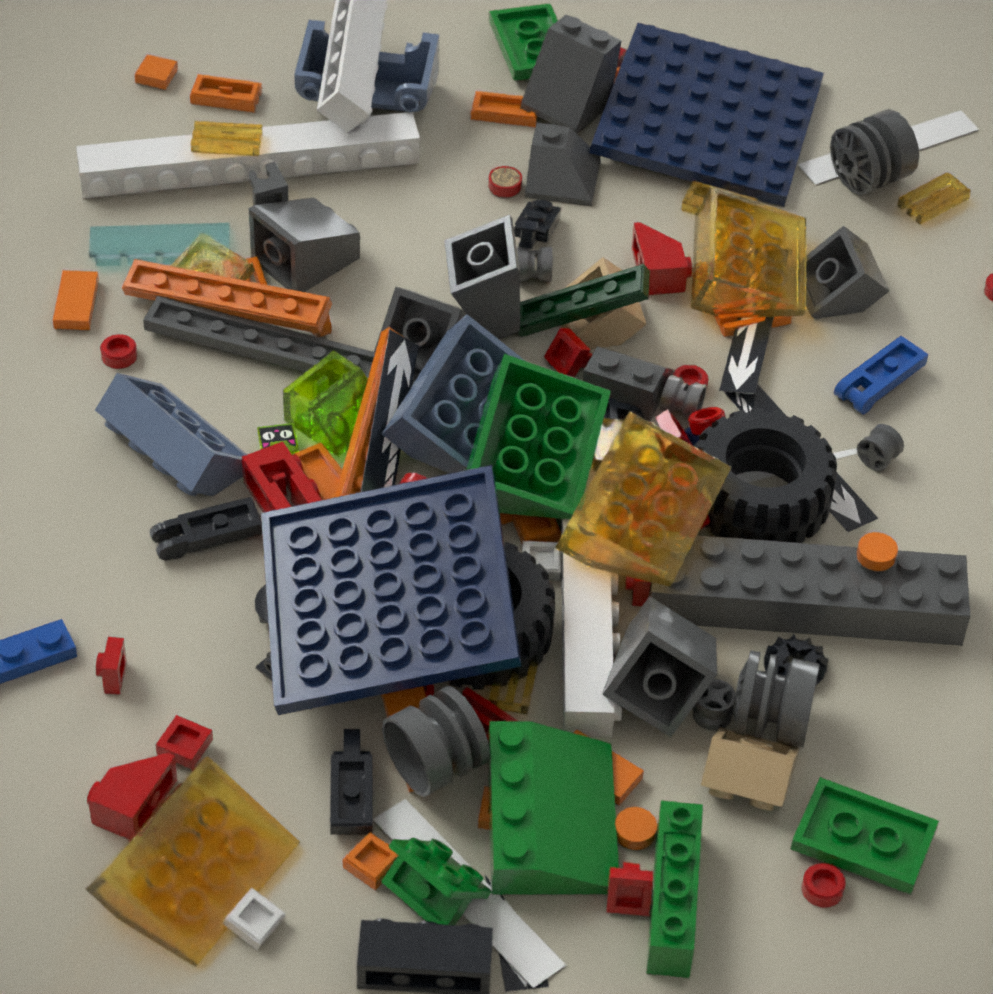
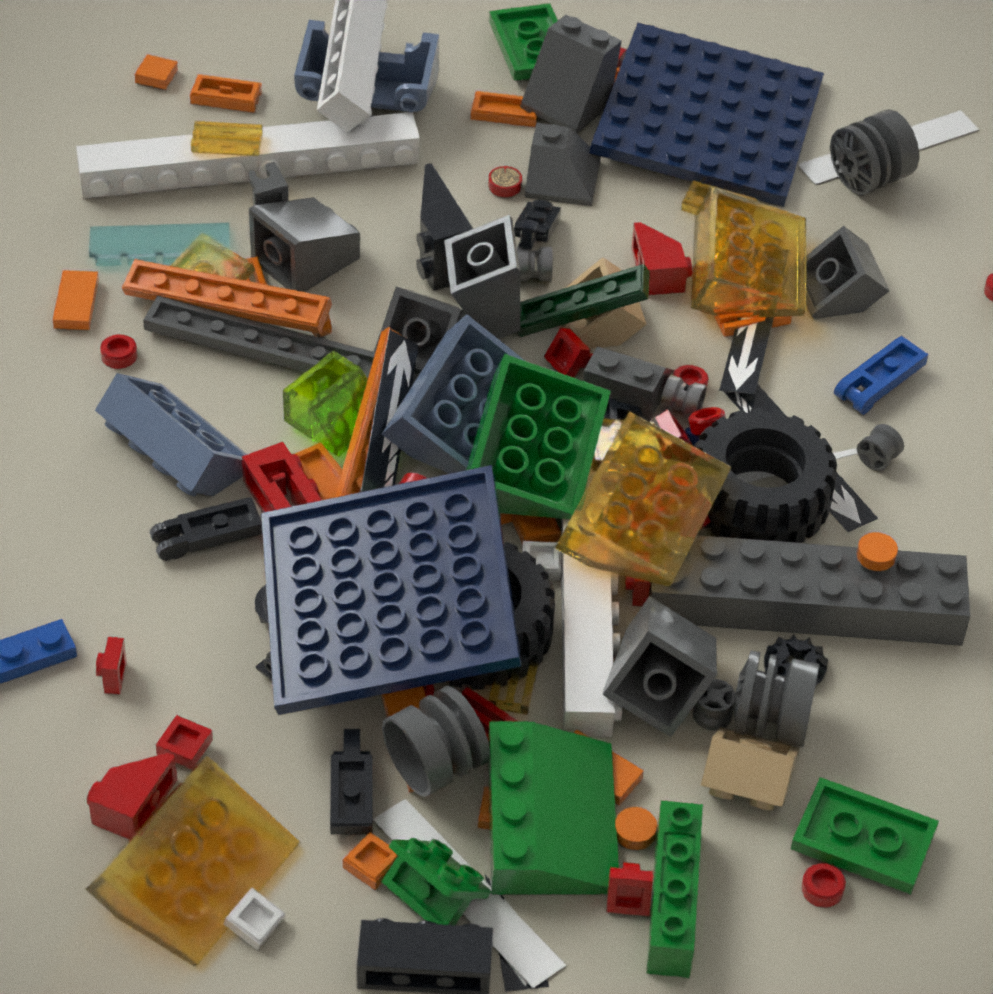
tile [257,423,299,454] -> none
clear yellow tile [897,172,971,225] -> none
none -> black slope [416,163,473,291]

